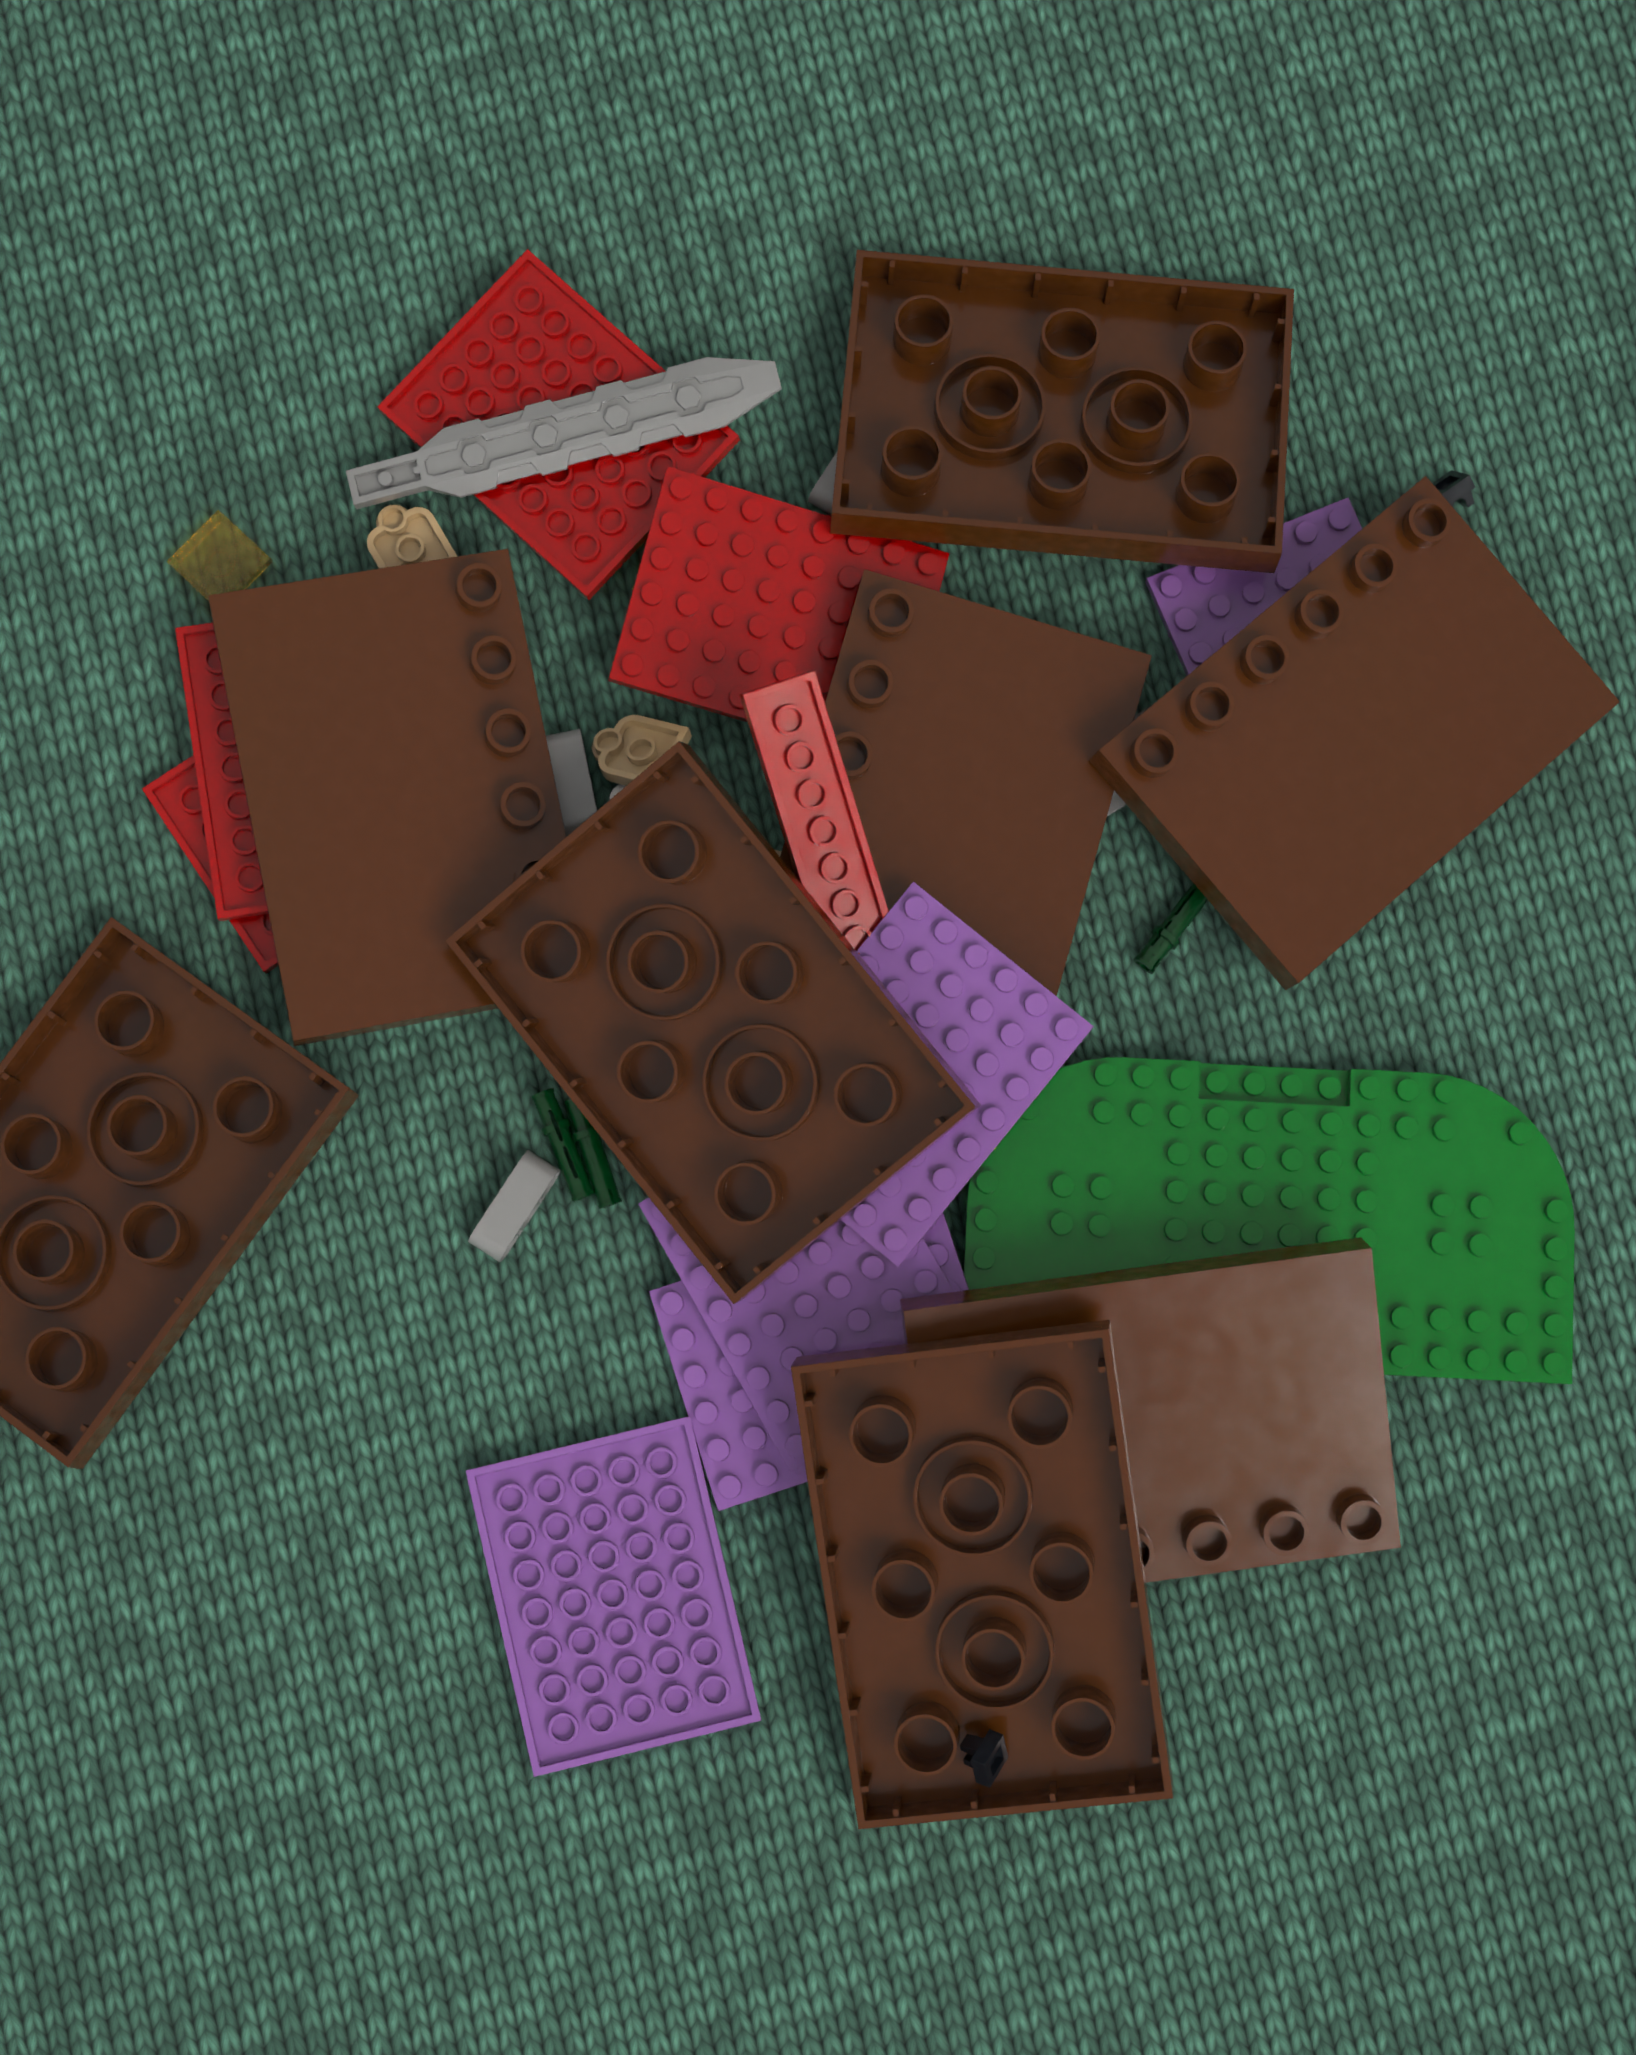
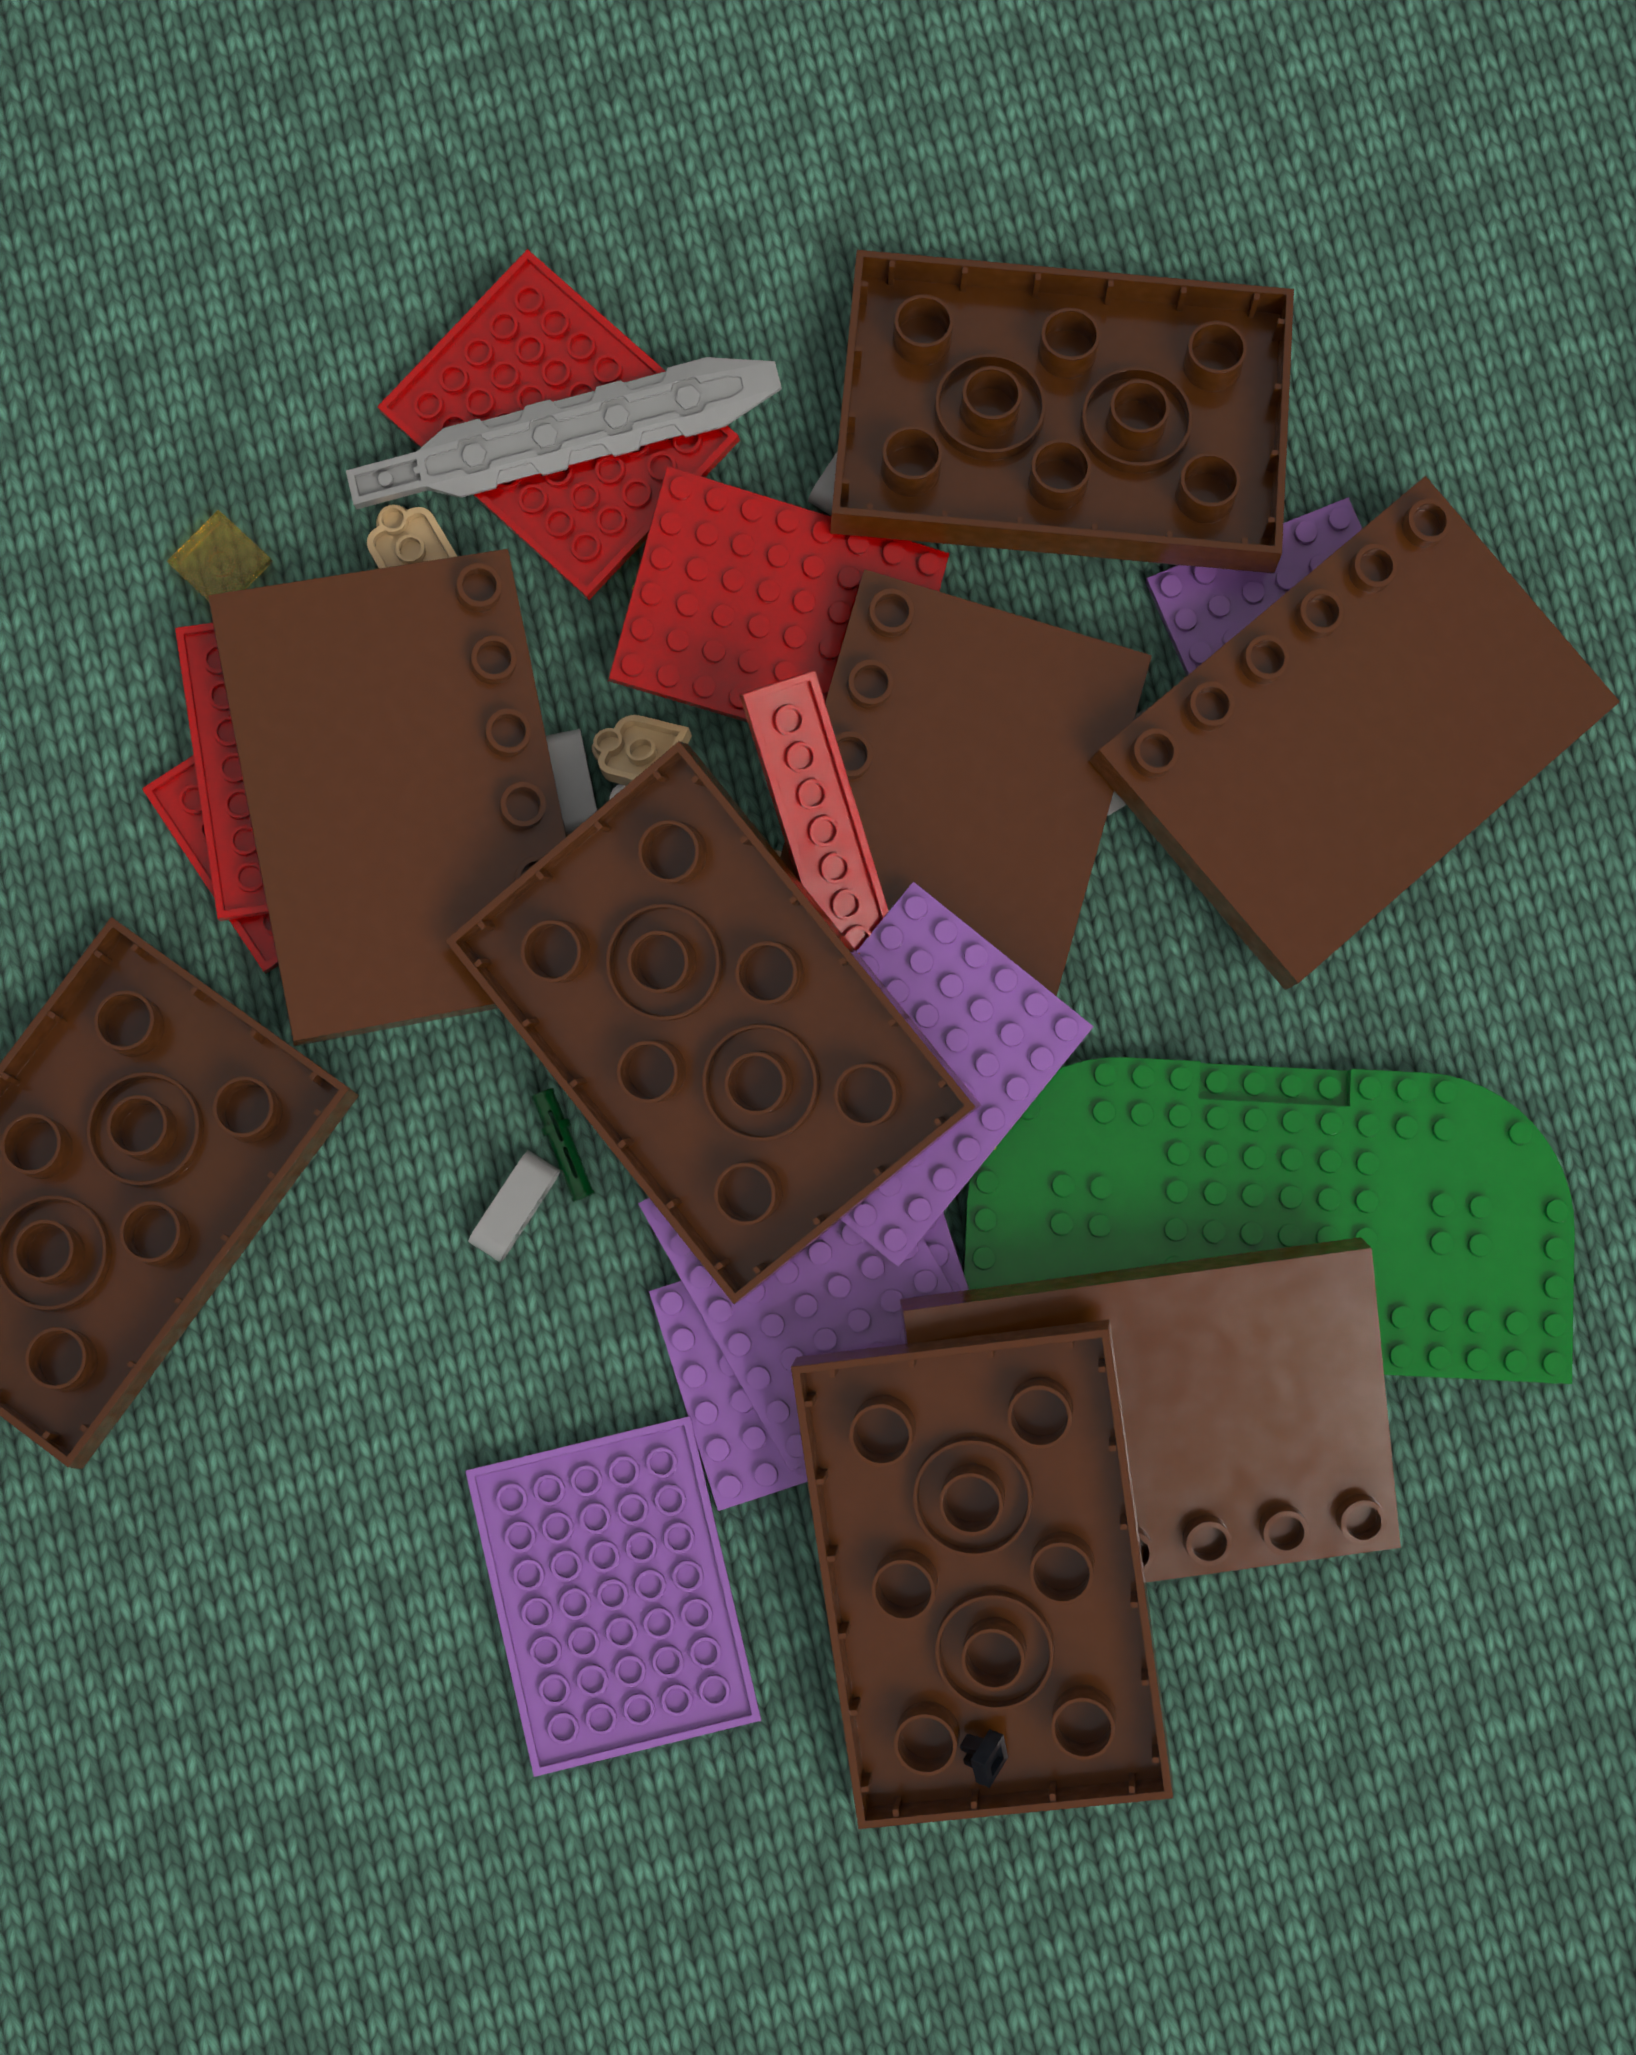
dark green pin [564,1099,622,1209] -> none
dark green pin [1133,883,1208,974] -> none
black tile [1432,470,1475,508] -> none

